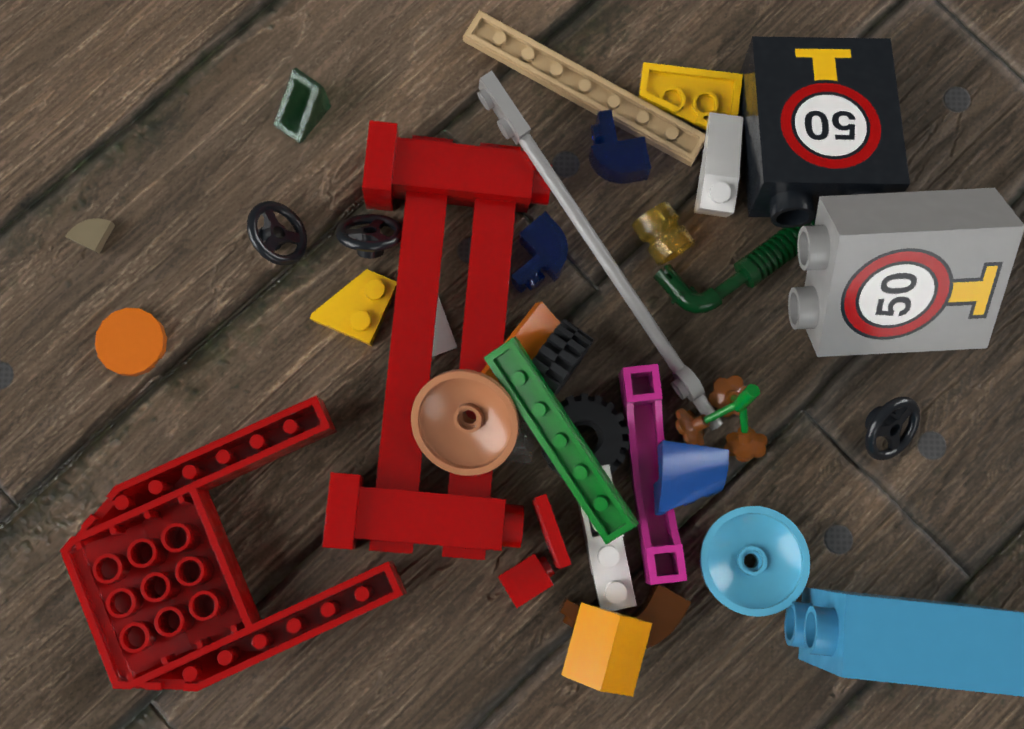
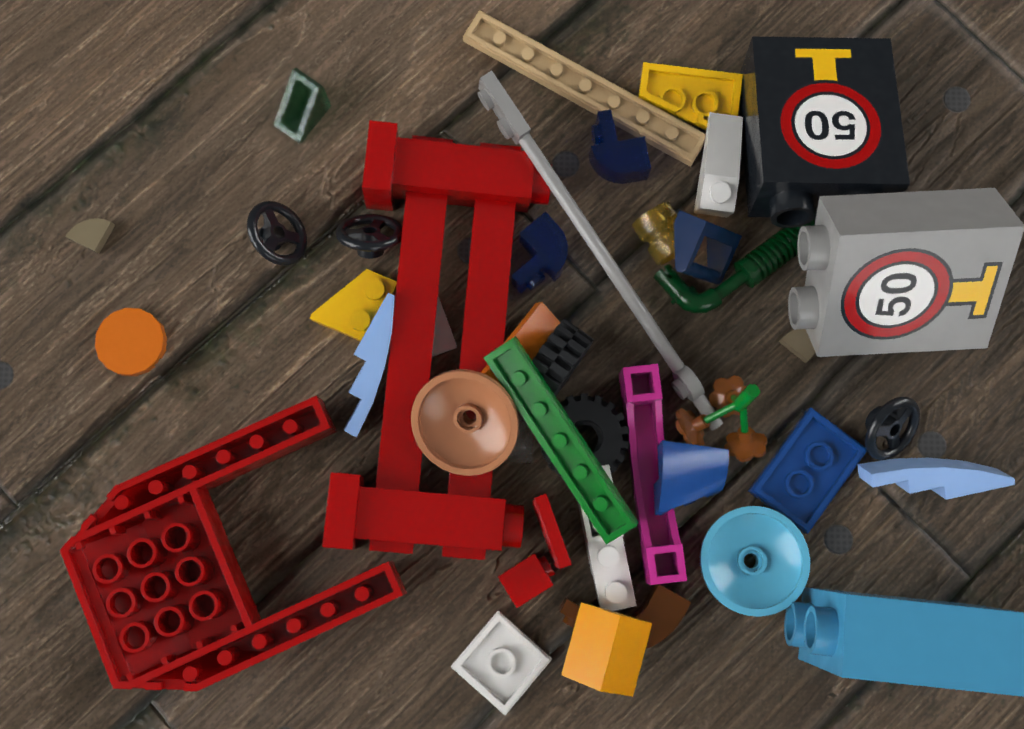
none -> light blue slope [344,292,395,438]
none -> white tile [451,610,552,715]
none -> dark blue tile [674,210,742,284]
none -> blue tile [748,407,867,534]
none -> dark tan tile [778,329,815,363]
none -> light blue slope [857,457,1015,500]

